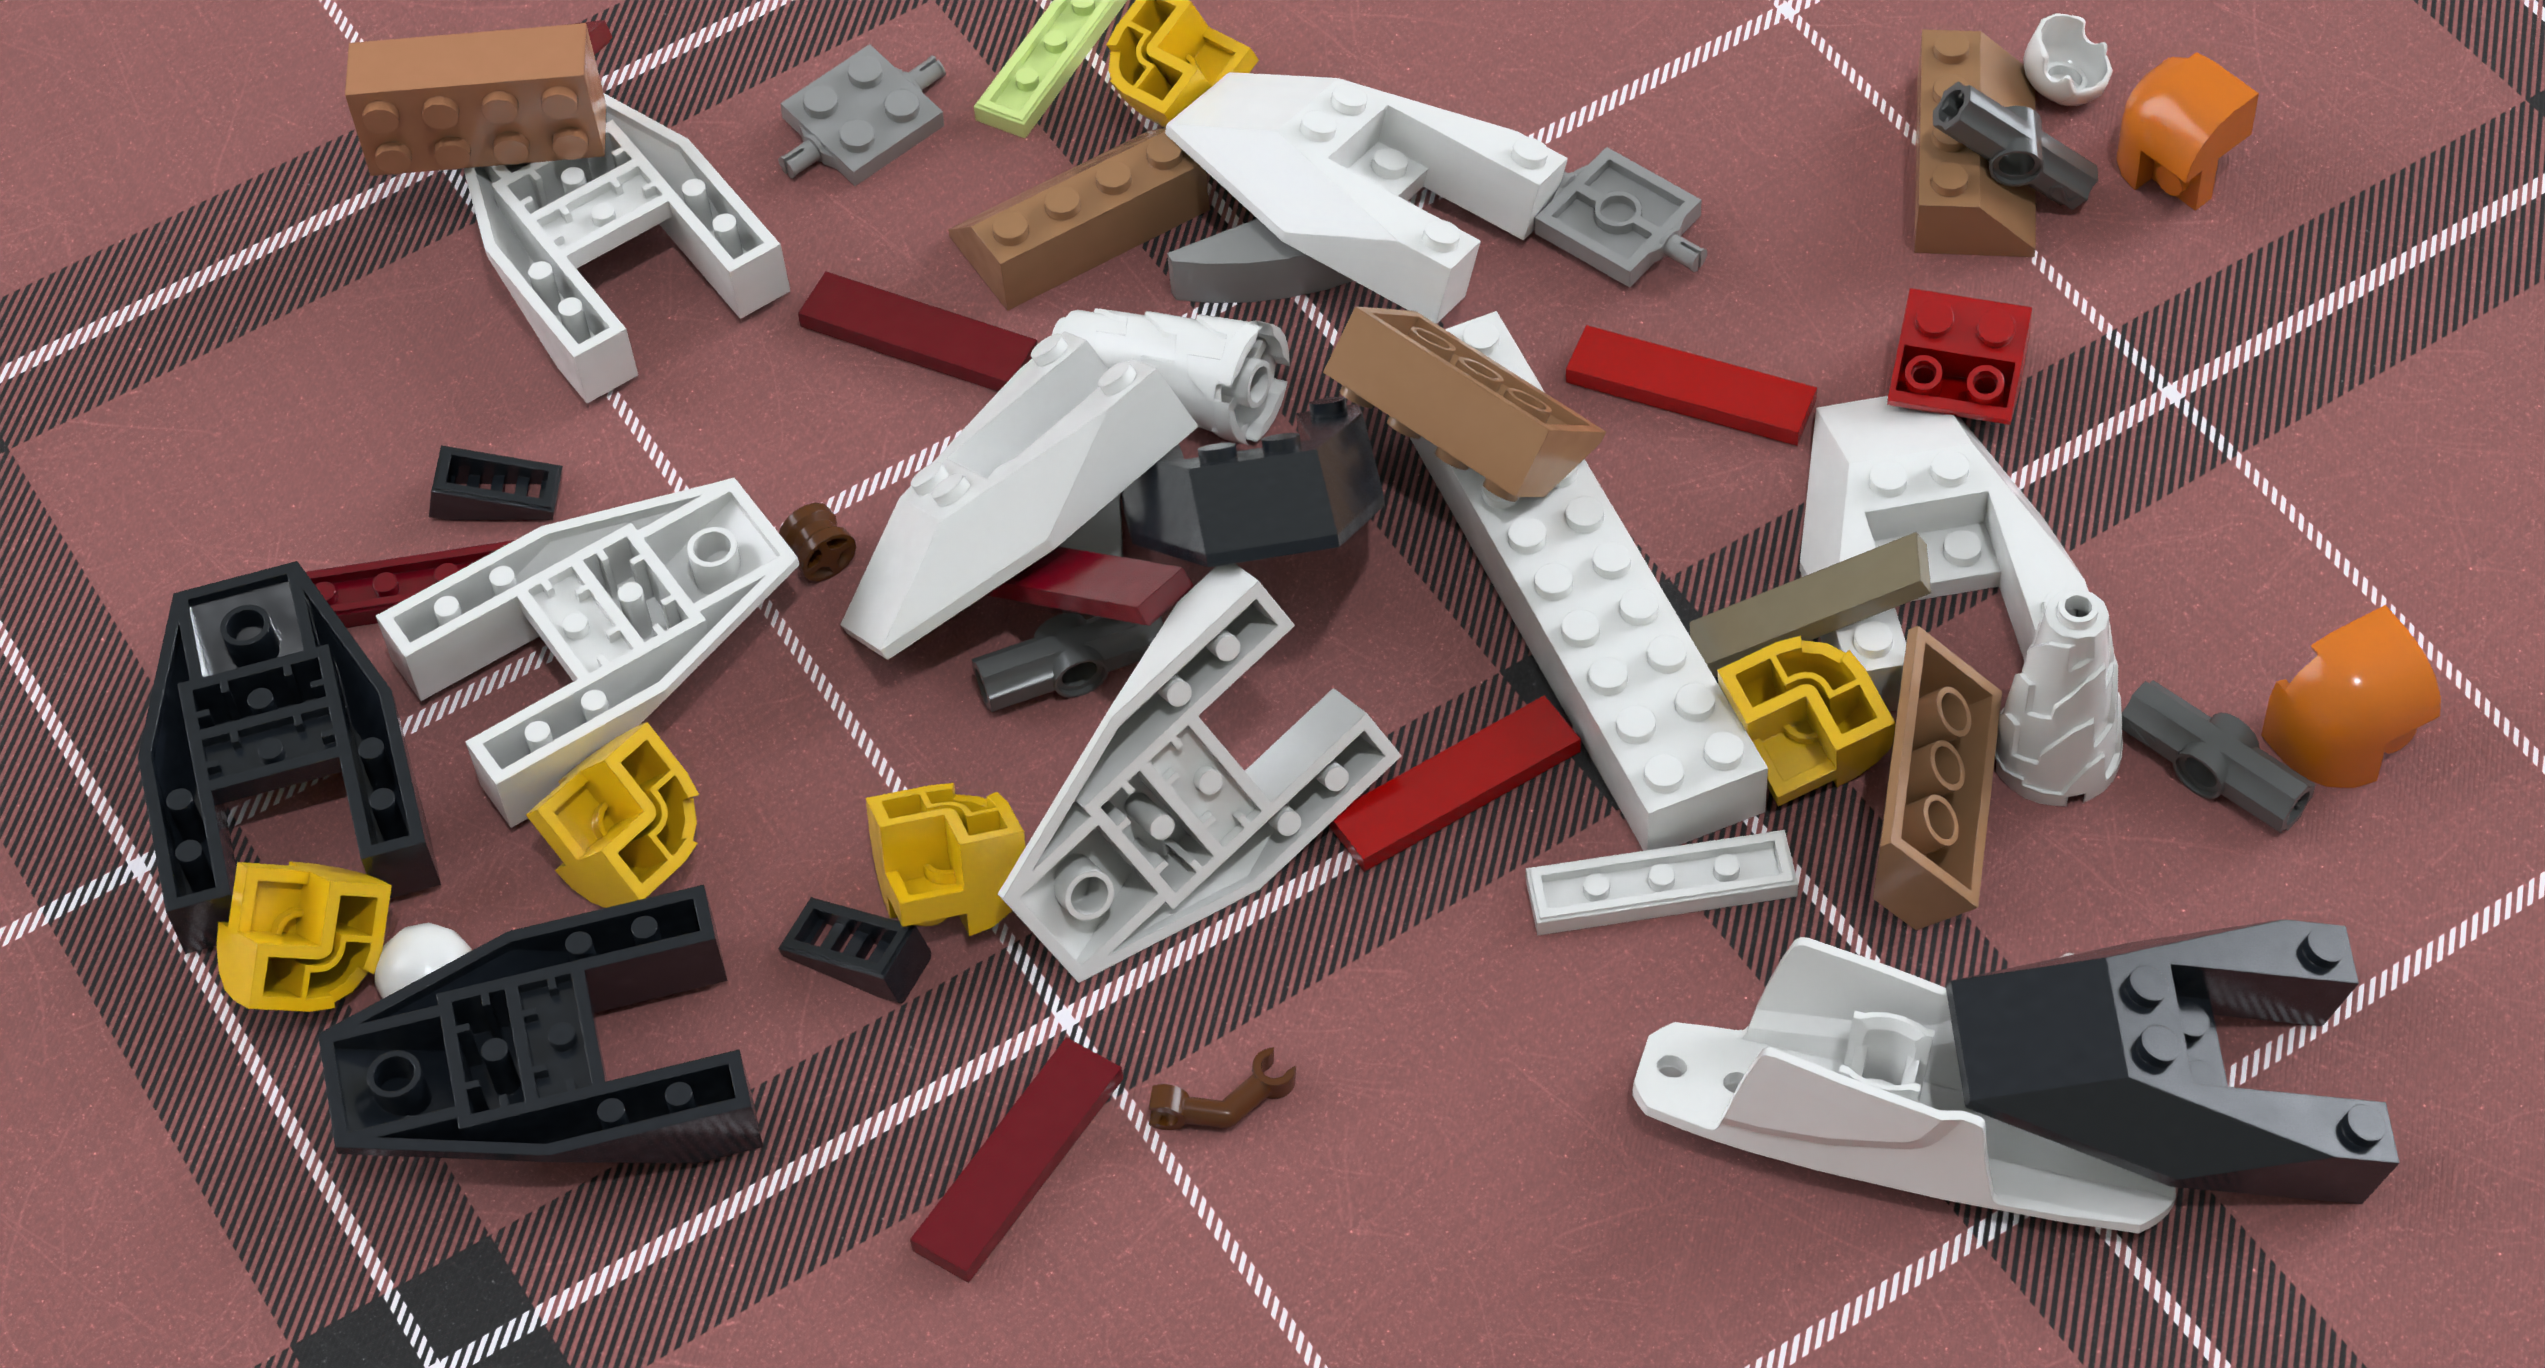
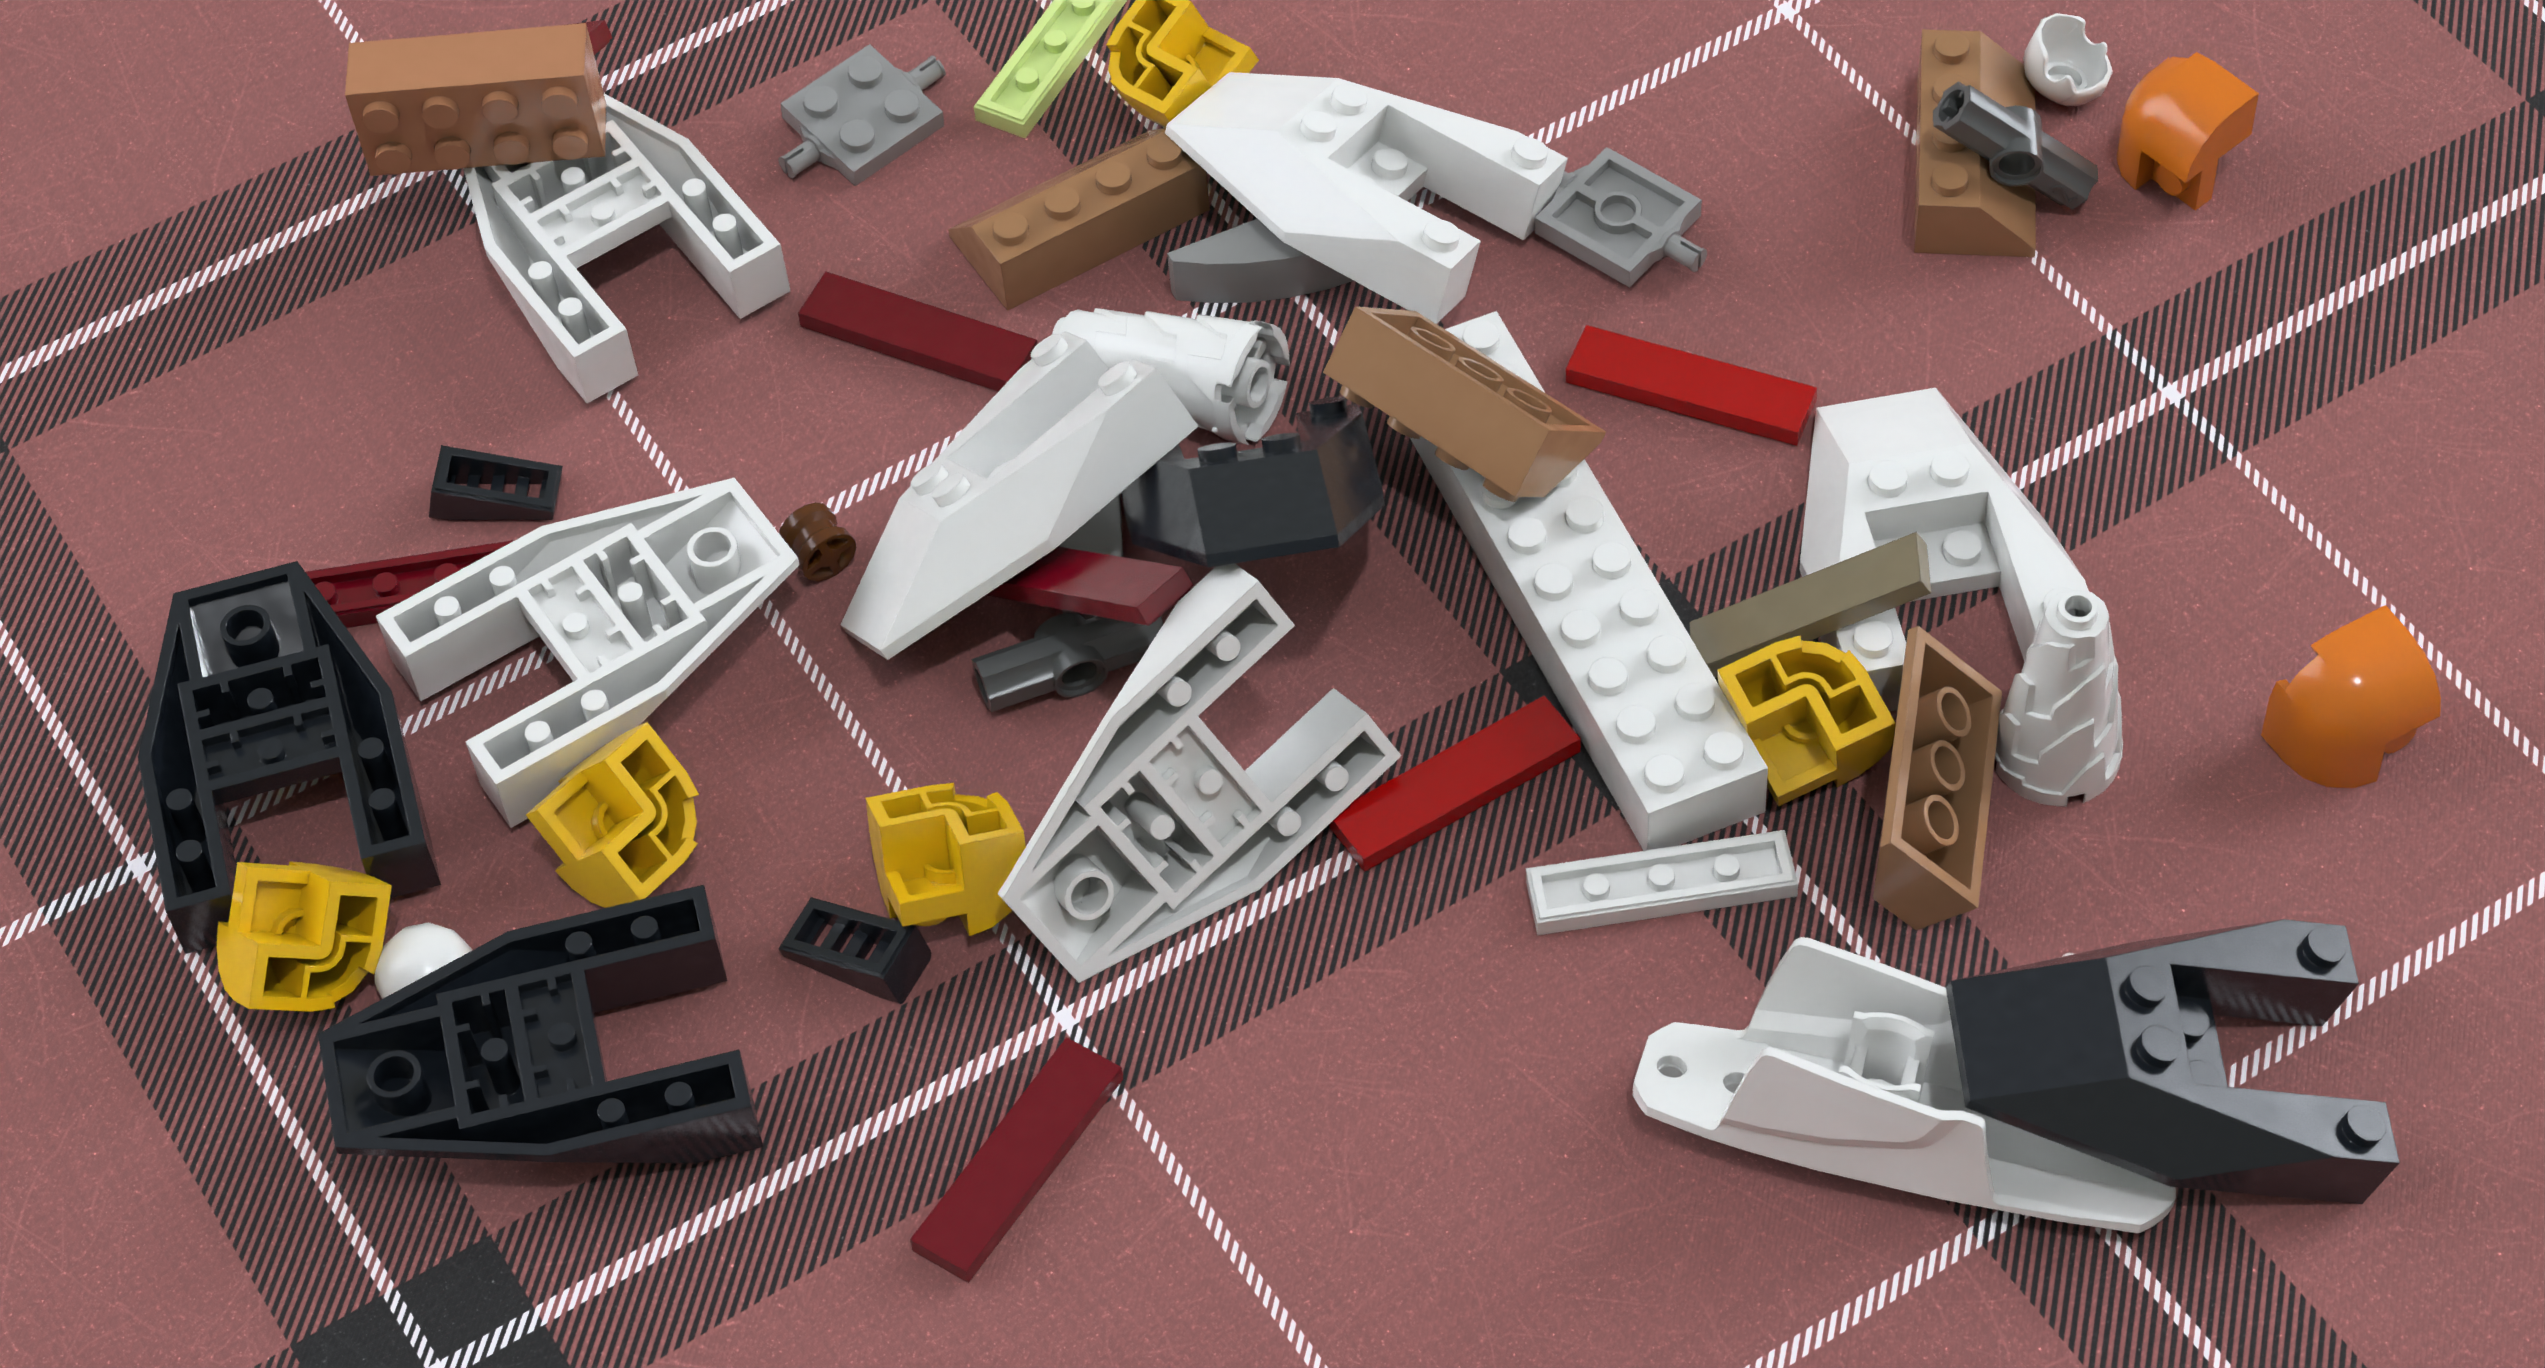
reddish brown arm [1149,1047,1296,1130] -> none
red slope [1887,288,2032,425] -> none
dark grey piece [2122,680,2316,832] -> none

